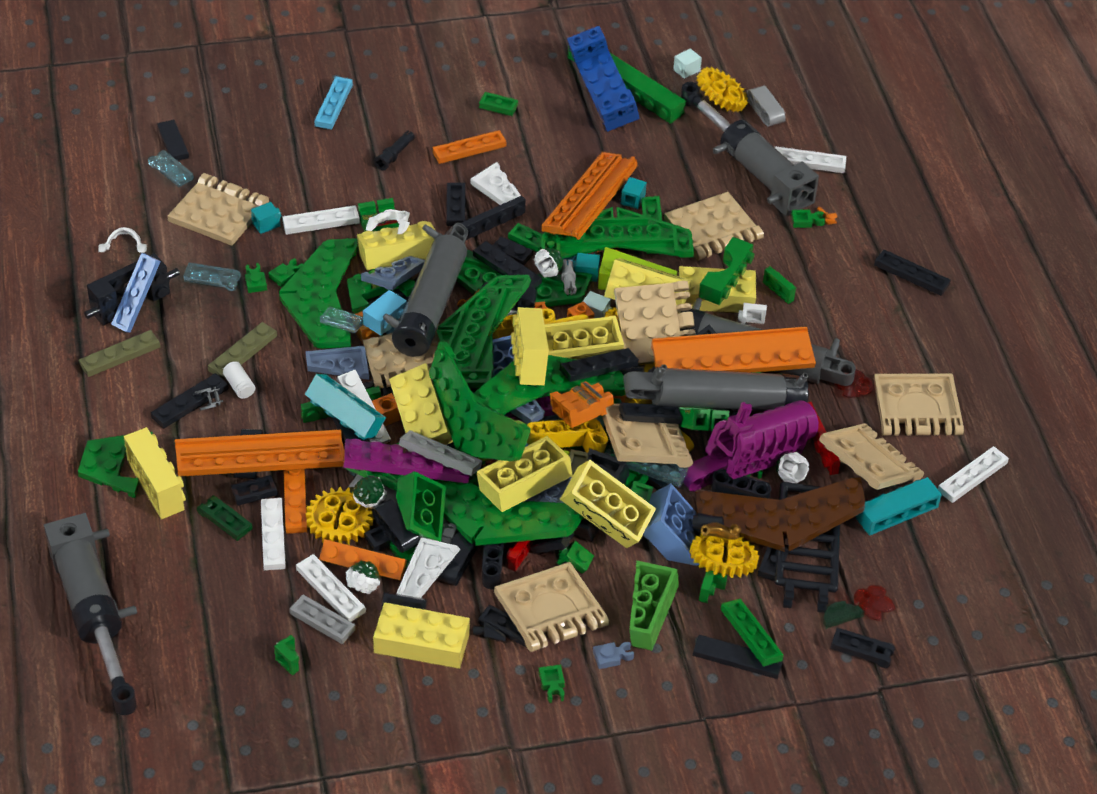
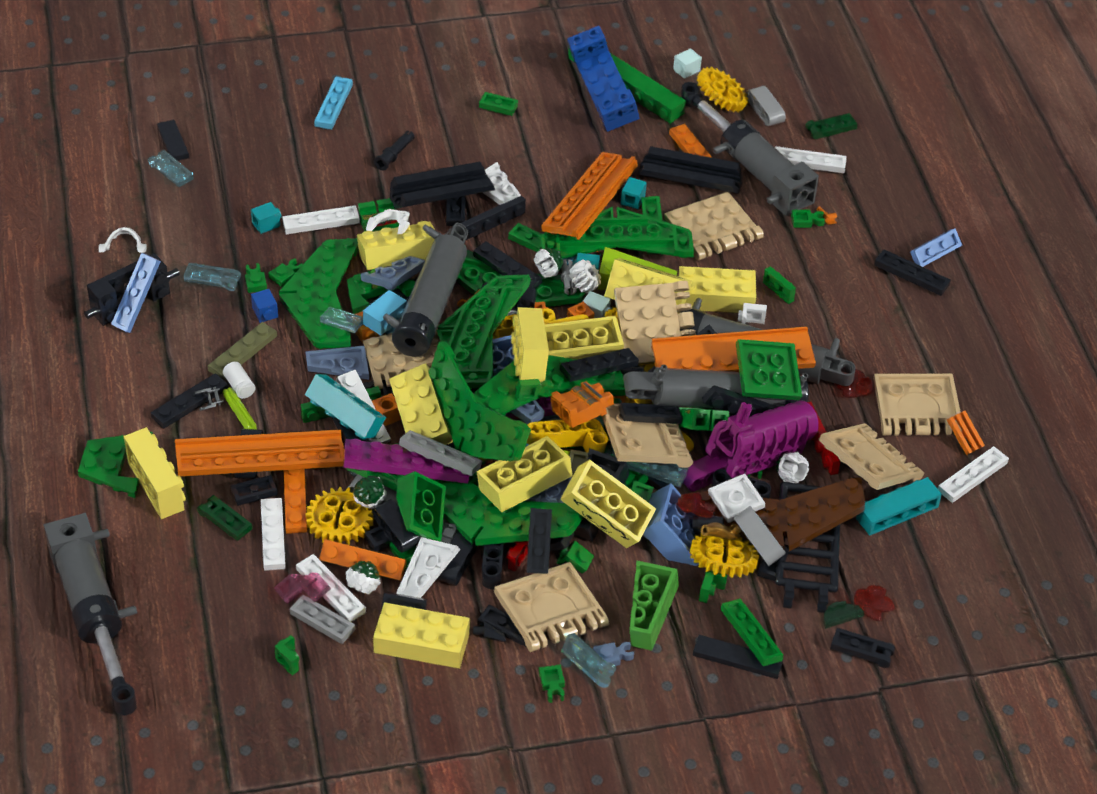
olive plate [79,330,160,377] -> none
tan hinge [168,173,269,246] -> none
orange plate [433,130,506,164] -> none
black plate [493,236,533,265] -> none
green arch [699,237,755,305] -> none
none -> lime axle [223,387,257,429]
none -> blue brick [251,289,278,323]
none -> clear pink tile [274,572,331,604]
none -> black piece [389,161,495,209]
none -> green plate [515,379,554,401]
none -> black tile [527,508,552,574]
none -> clear light blue plate [561,633,616,688]
none -> white gear [569,260,601,293]
none -> black piece [637,146,742,194]
none -> orange plate [669,124,711,157]
none -> clear red plate [677,493,717,518]
none -> black plate [702,385,777,417]
none -> white tile [708,473,765,523]
none -> light grey beam [733,506,786,566]
none -> green plate [735,339,802,400]
none -> dark green plate [805,113,857,139]
none -> medium blue plate [910,228,962,267]
none -> orange tile [947,411,985,455]

